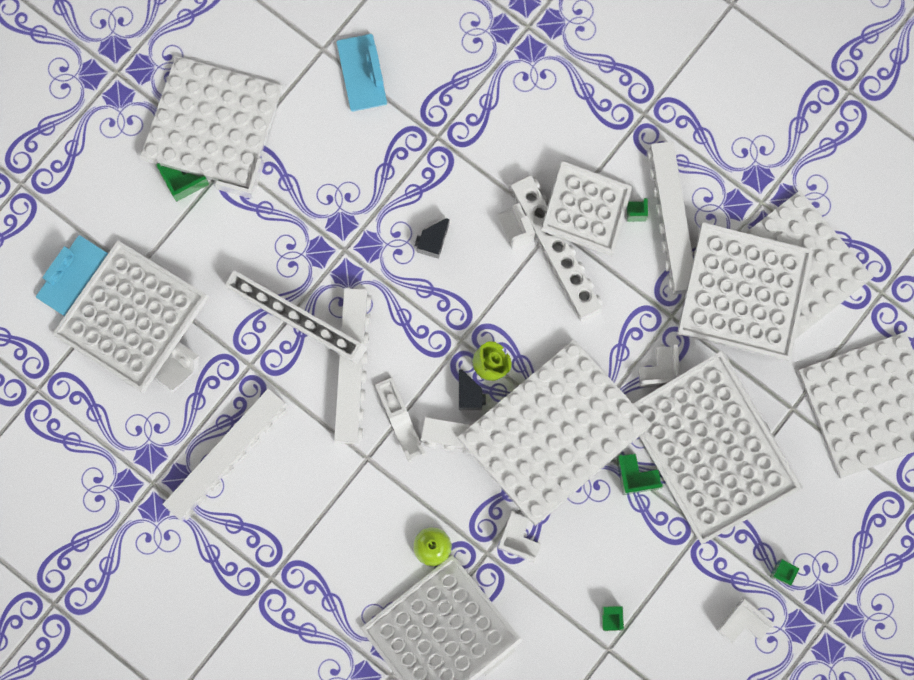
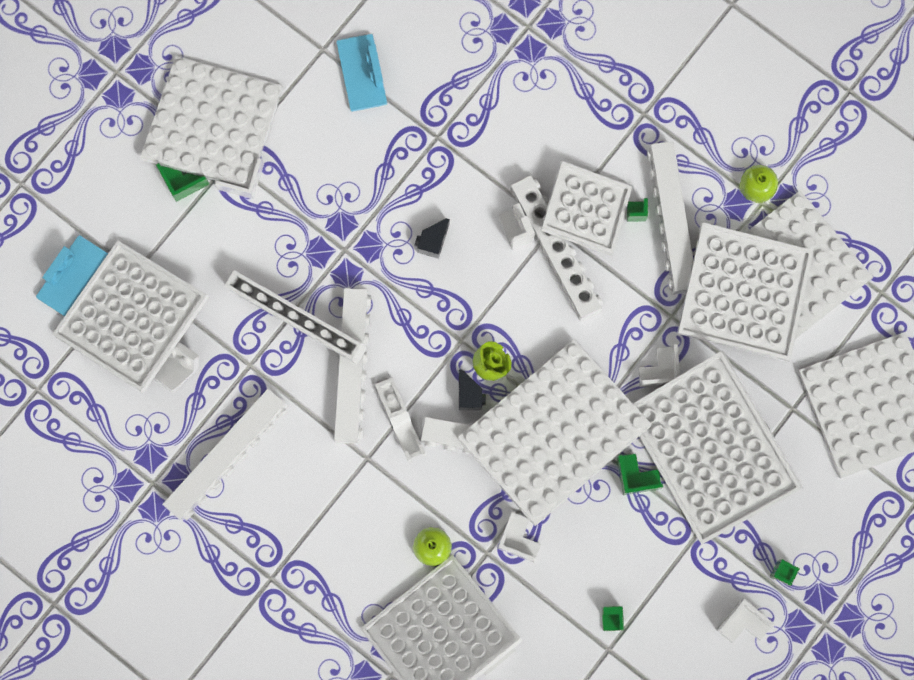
none -> lime cylinder [739,164,778,203]

